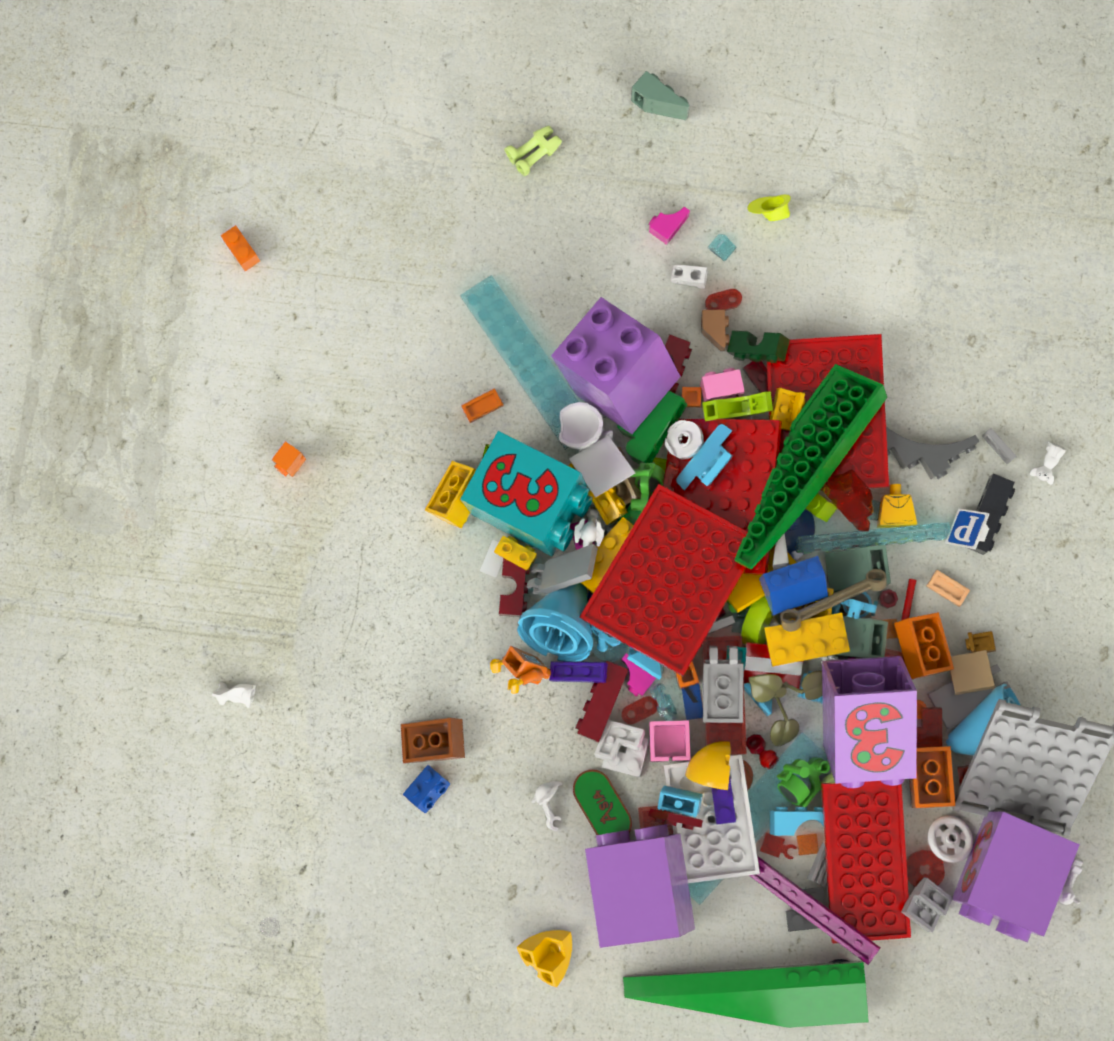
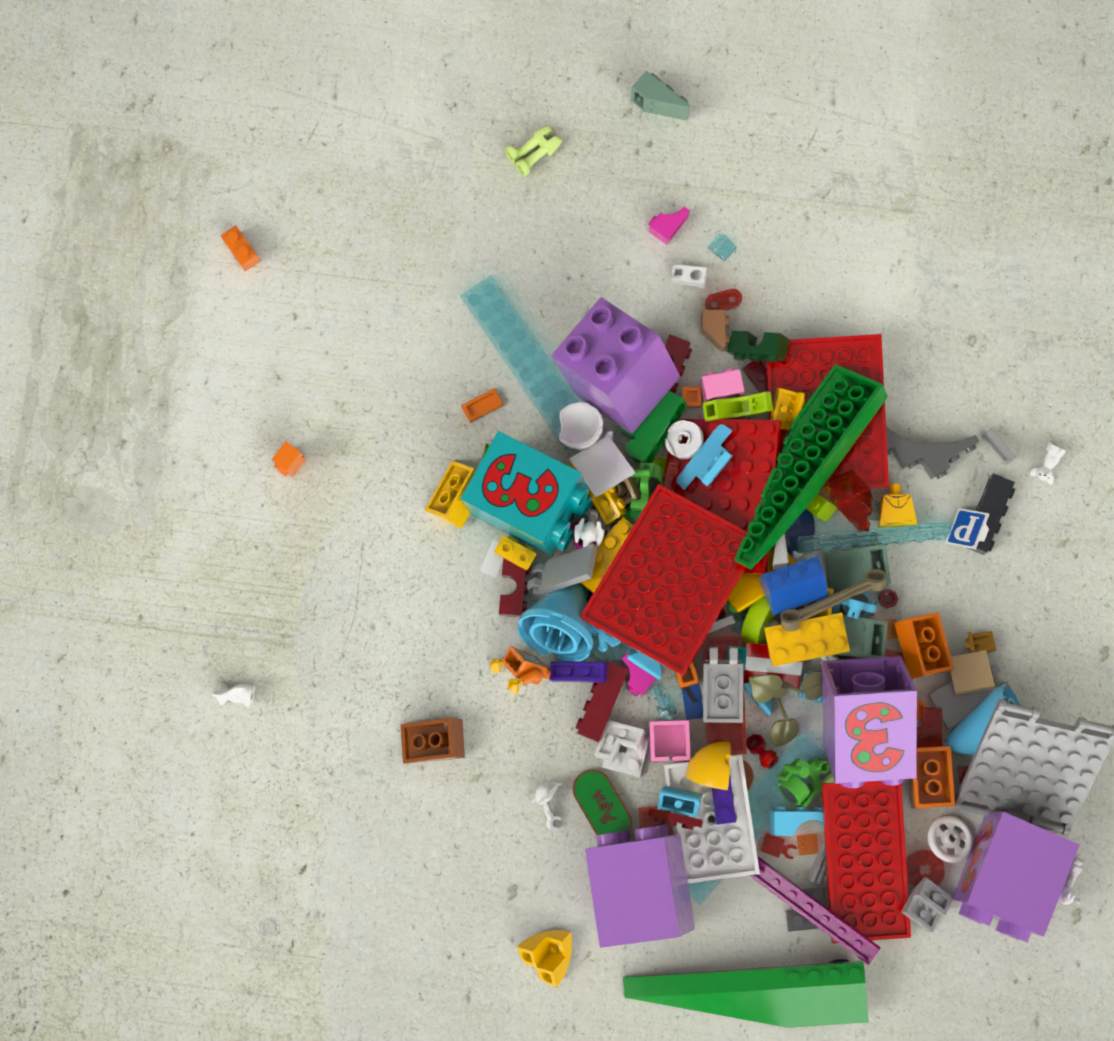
blue bracket [403,765,450,813] -> none
clear red plate [621,696,658,725] -> none
neon yellow piece [747,194,791,221] -> none
red bar [901,579,917,621] -> none
light nougat plate [926,570,970,607] -> none

